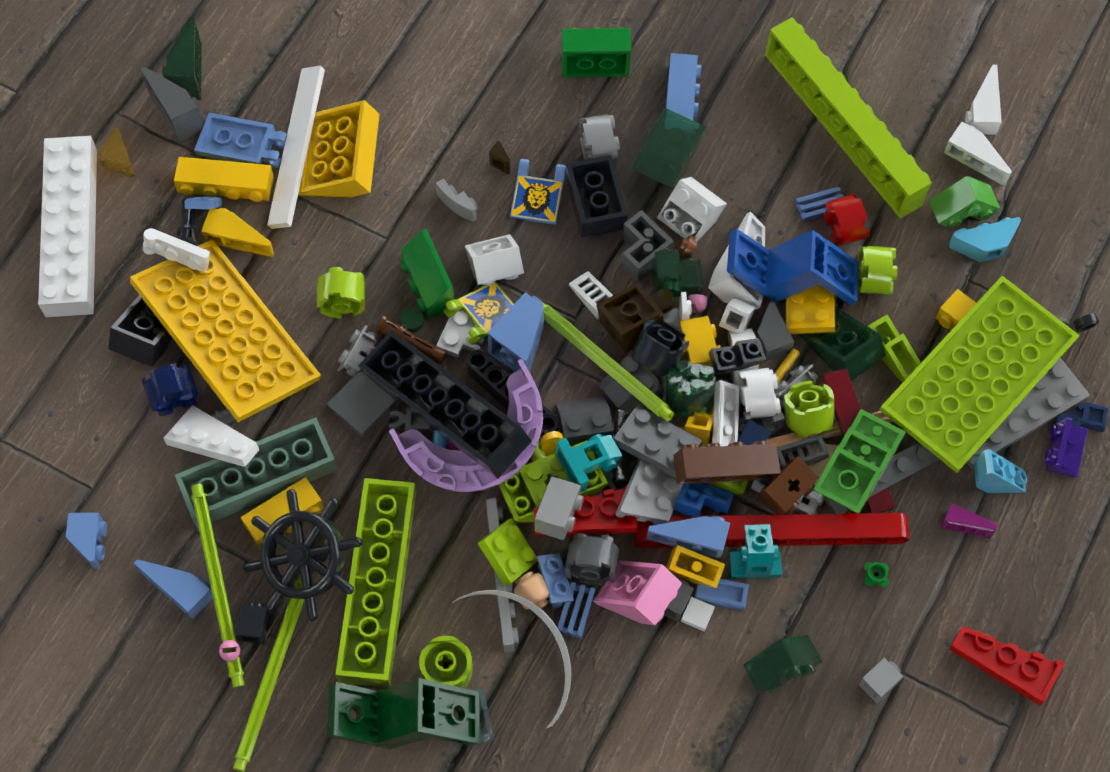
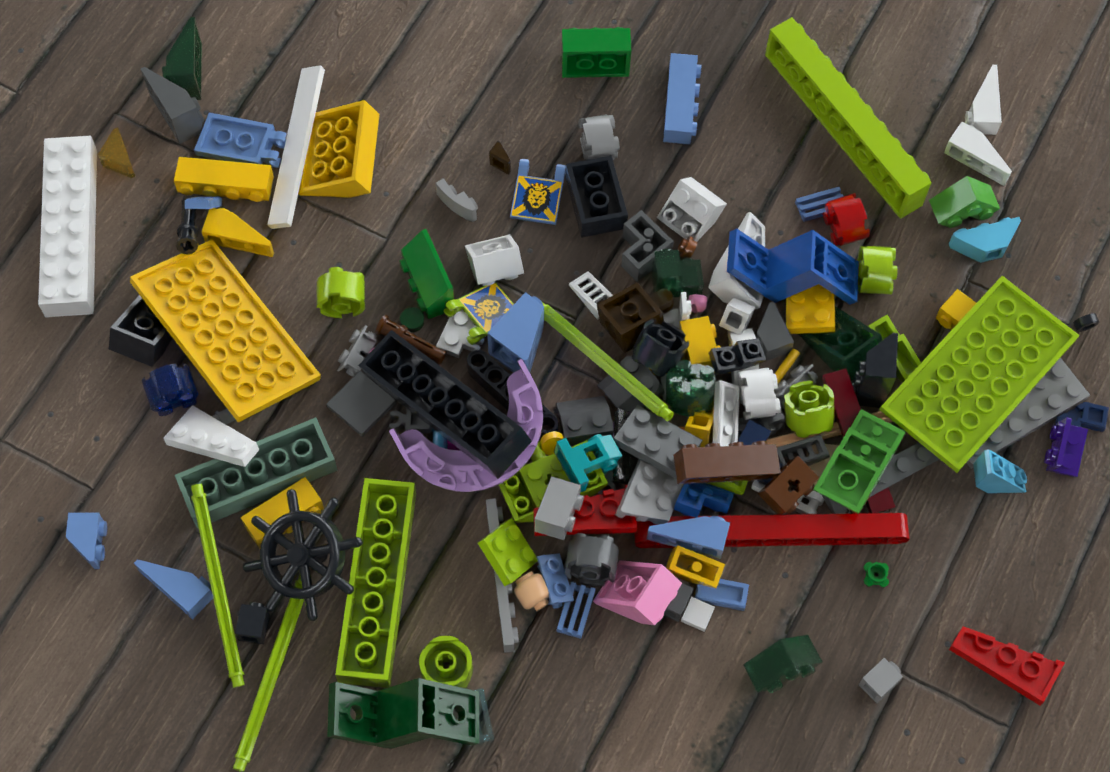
white plate [143,229,210,273] -> none
bright pink hinge [219,640,240,662] -> none
white sticker [452,590,571,728] -> none
clear green slope [631,108,707,189] -> none
teal tile [729,524,782,579] -> none
magenta slope [940,504,999,538] -> none
none -> black slope [851,333,898,408]

